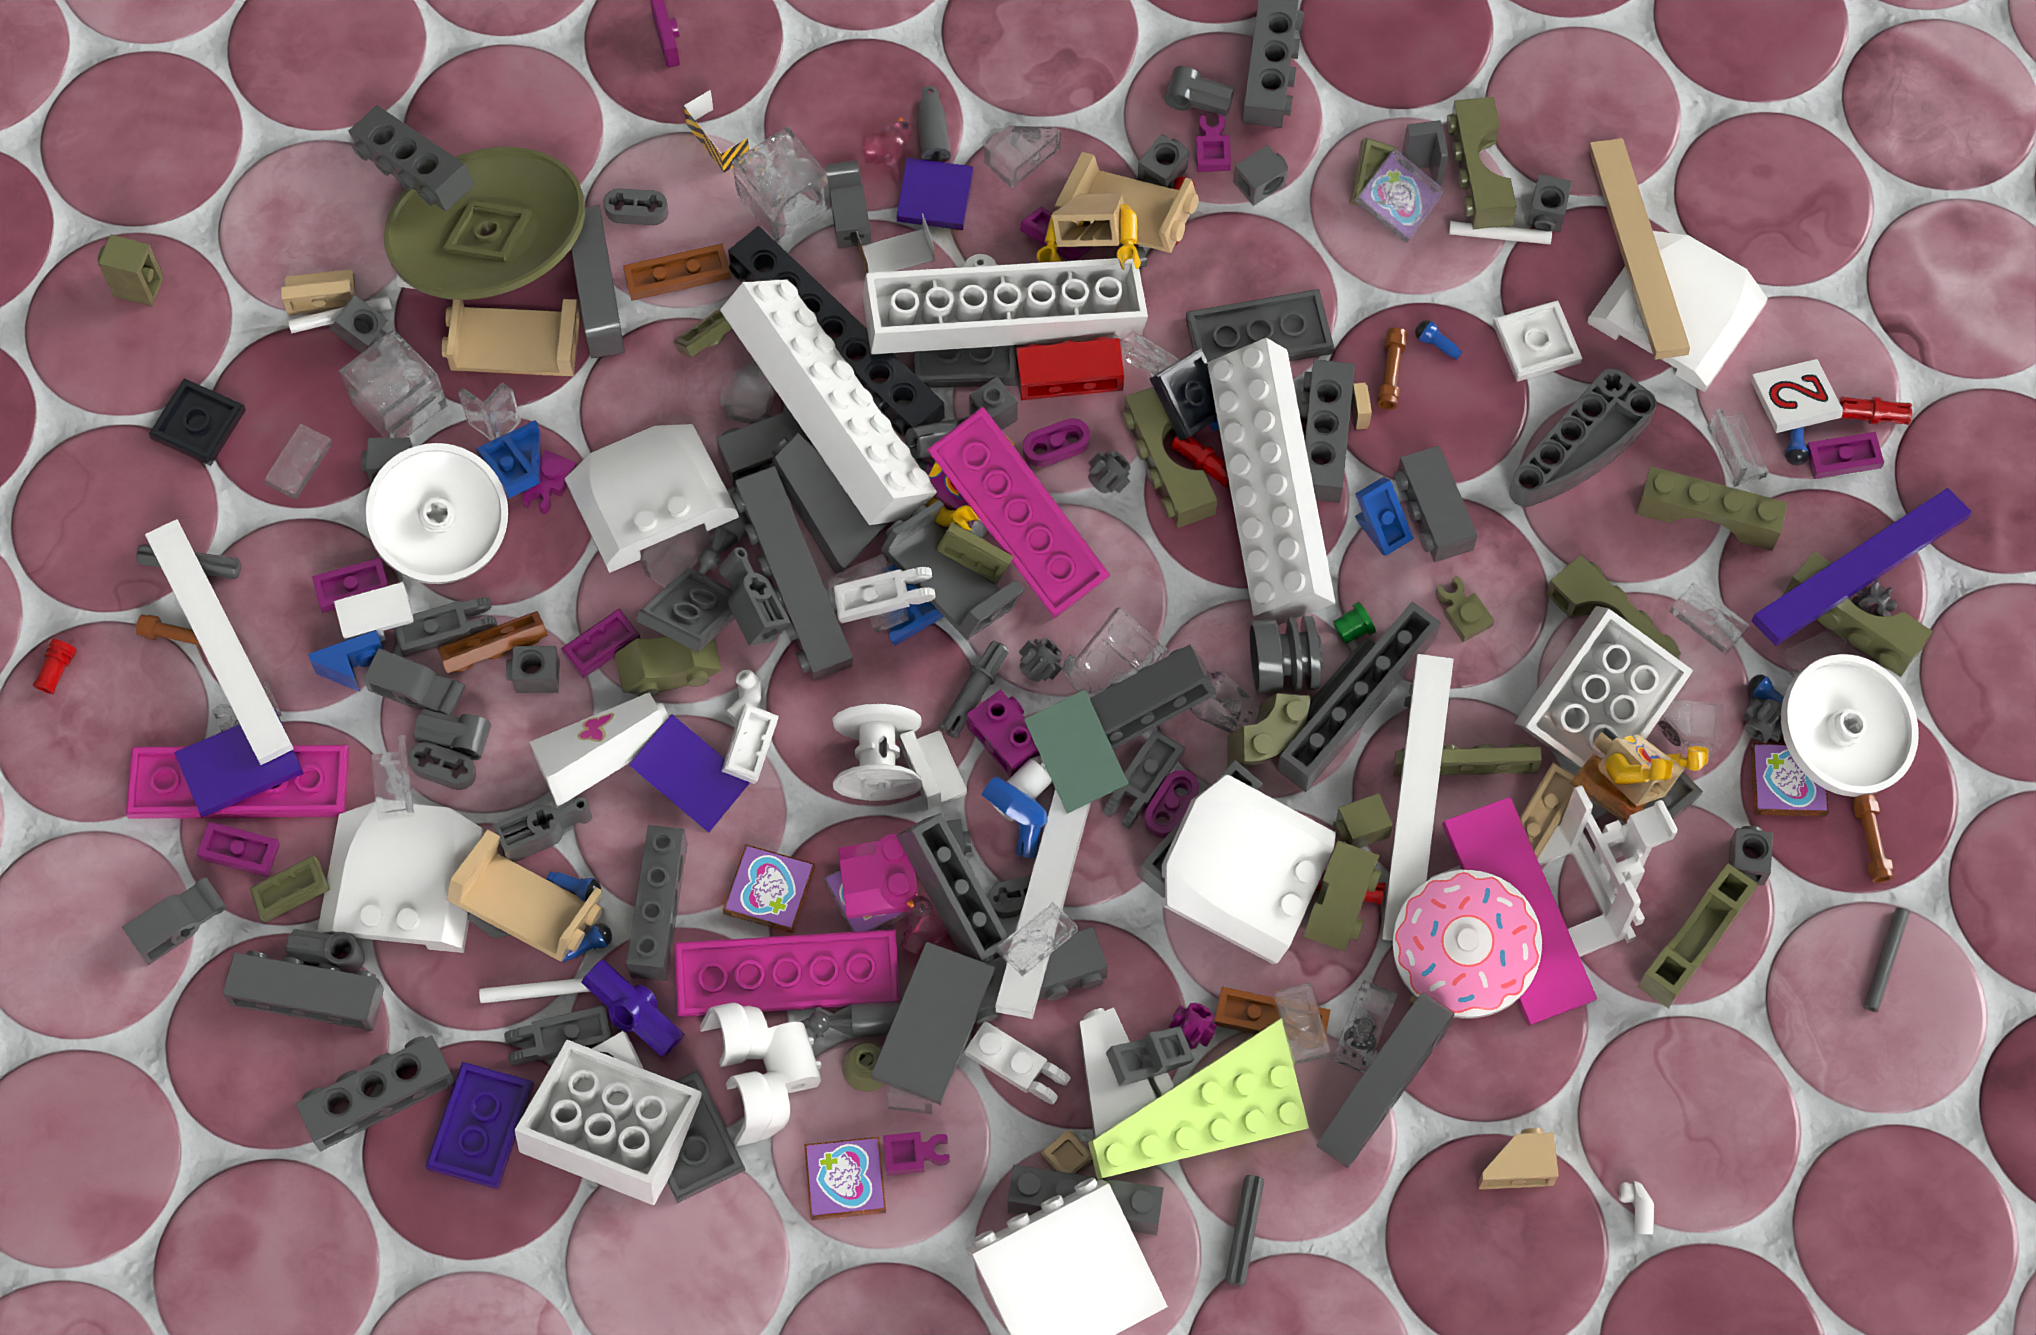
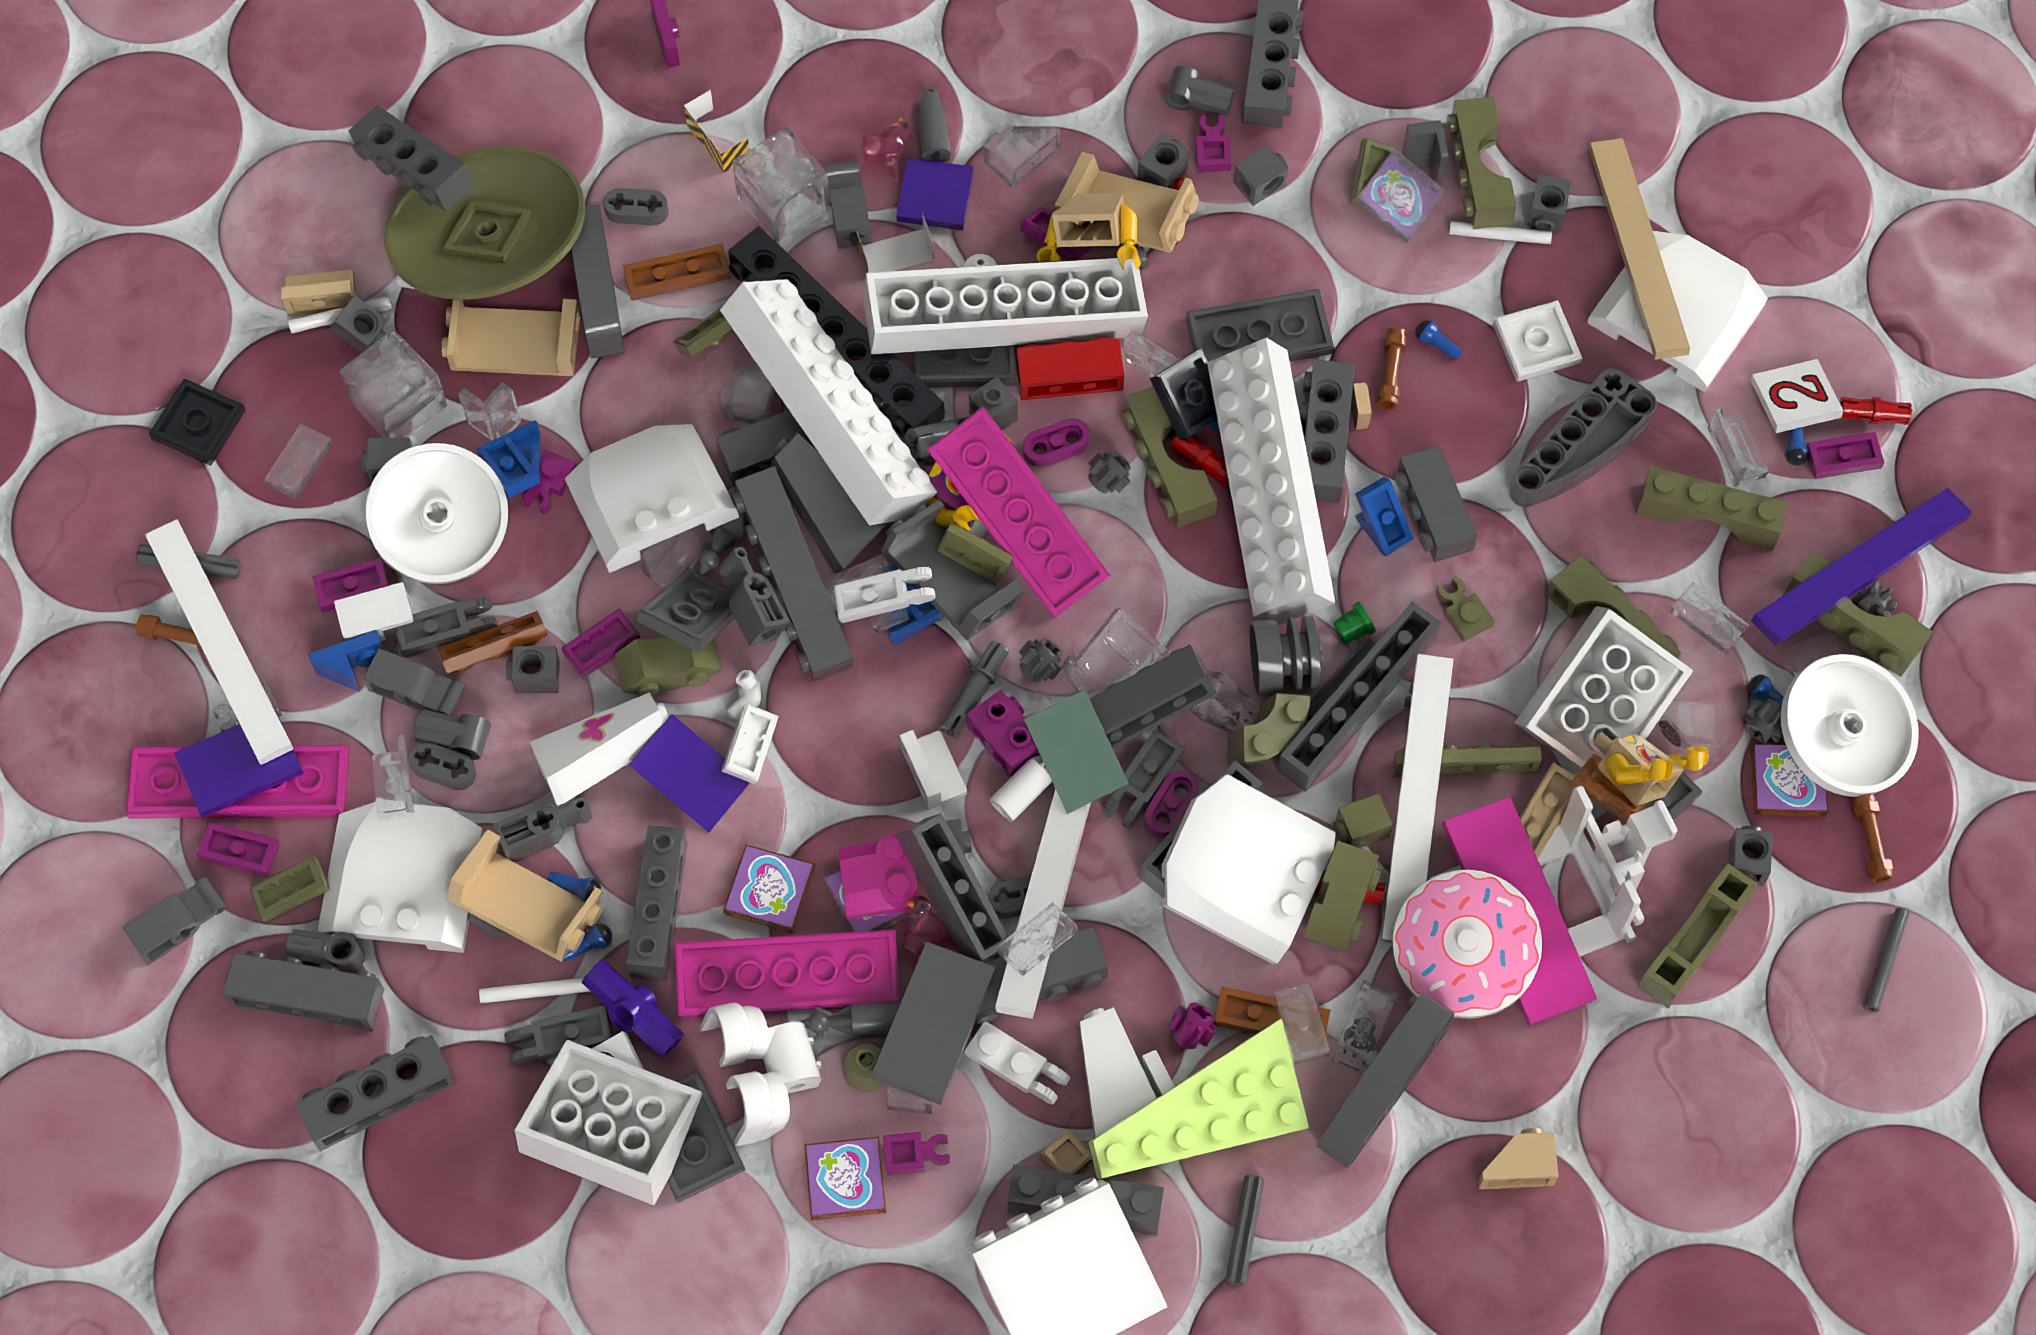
red pin [33,639,77,695] -> none
olive brick [97,234,164,306] -> none
dark purple tile [425,1062,534,1189] -> none
white piece [832,704,923,801] -> none
blue arm [981,777,1048,858] -> none
dark grey slope [1106,1026,1194,1086] -> none
white arm [1619,1181,1654,1234] -> none

